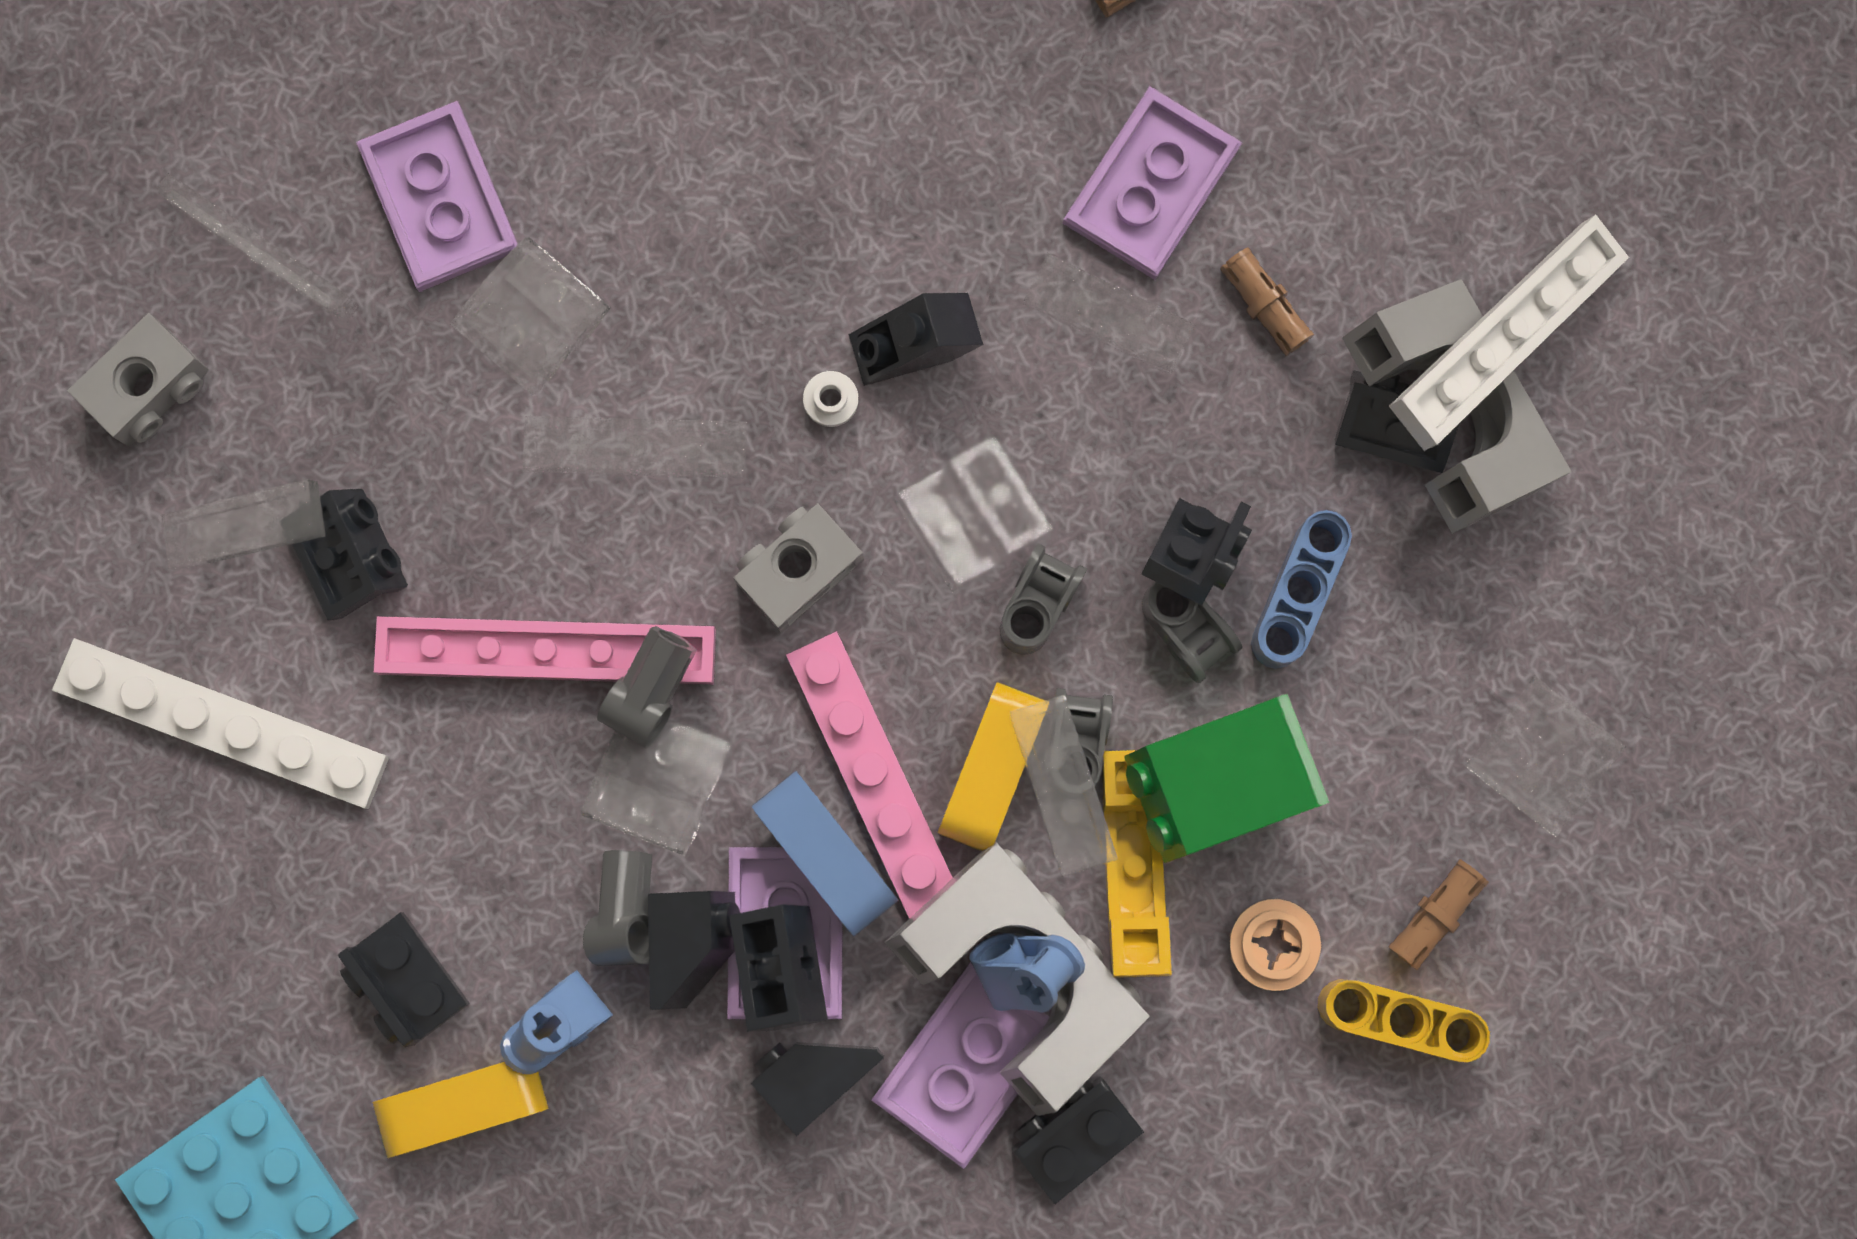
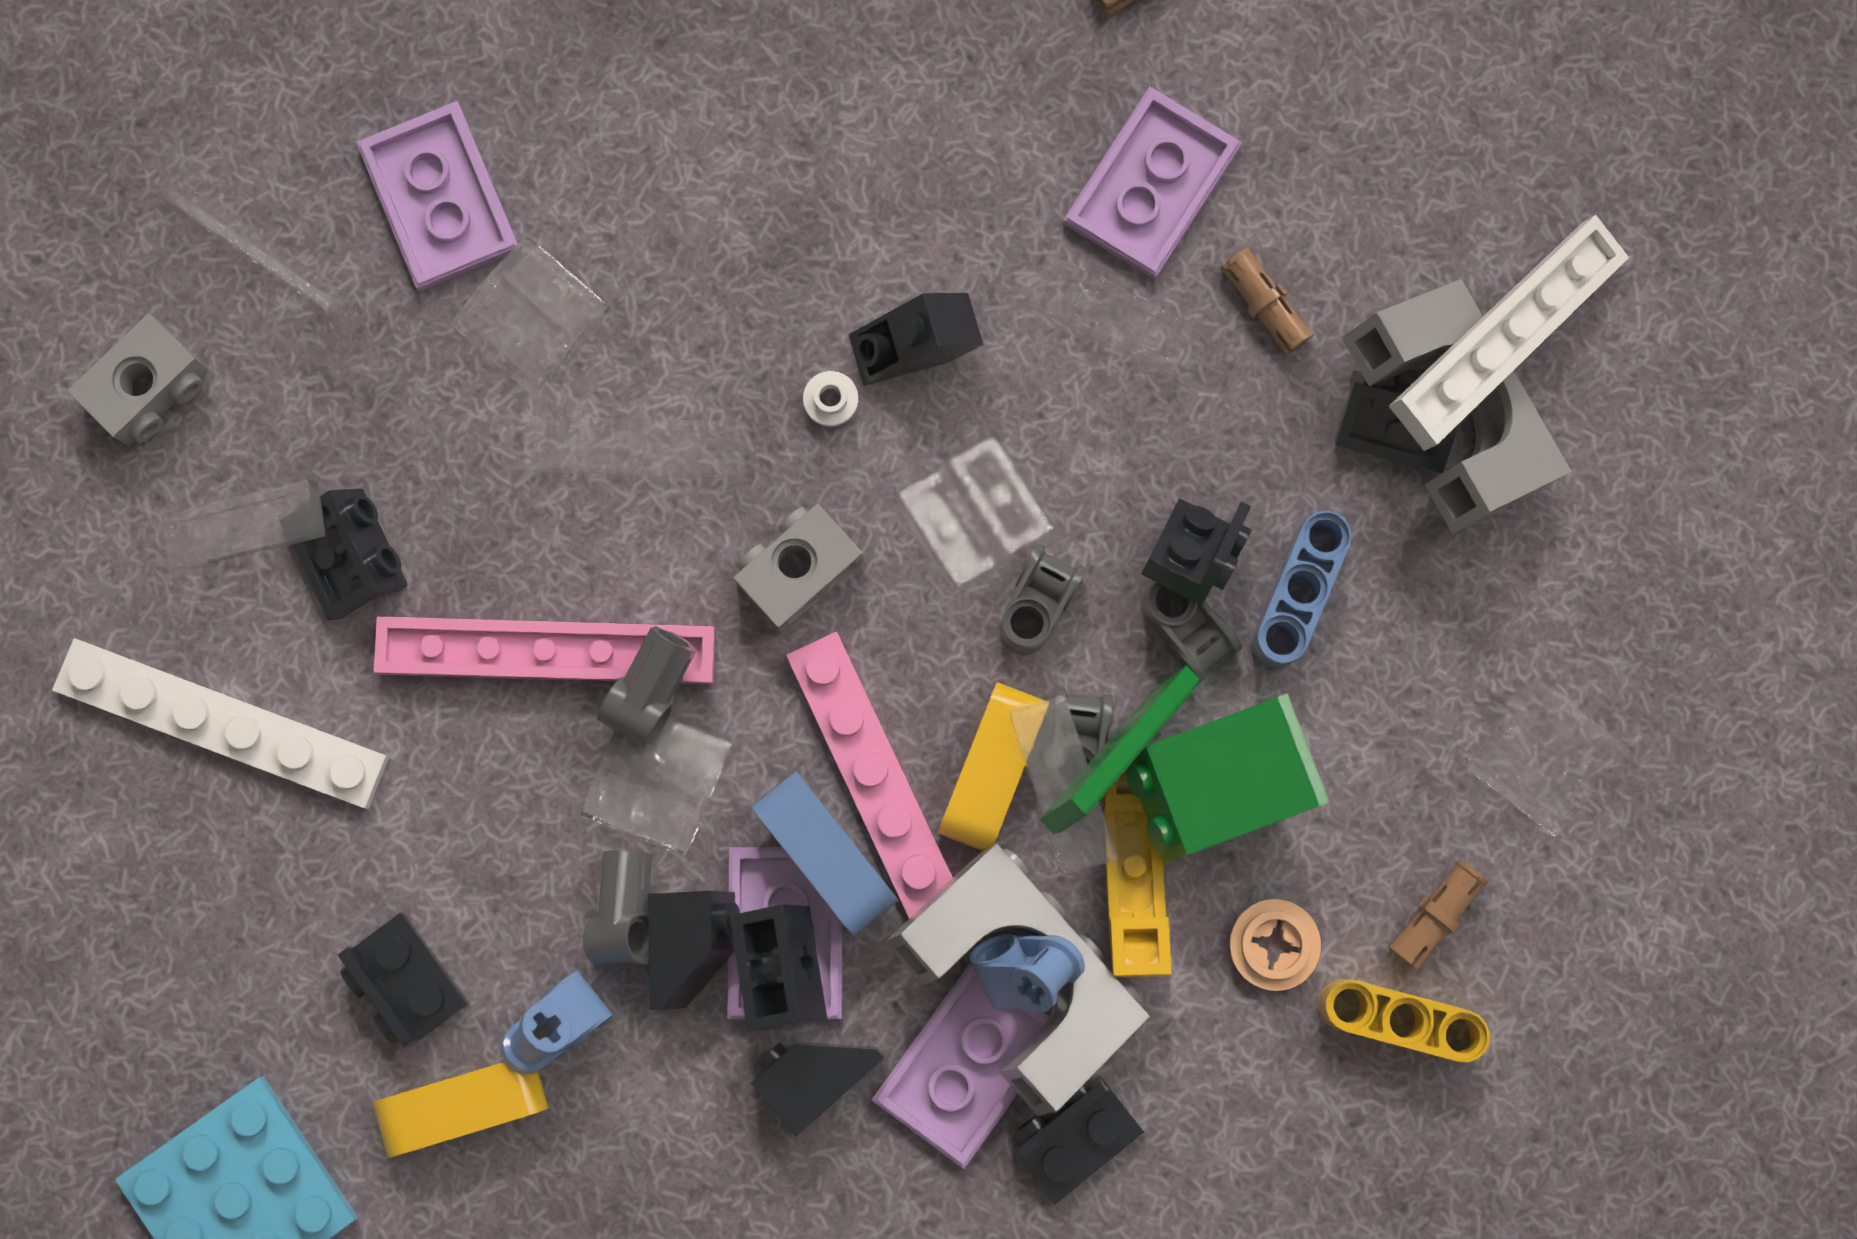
none -> green tile [1040,665,1200,835]

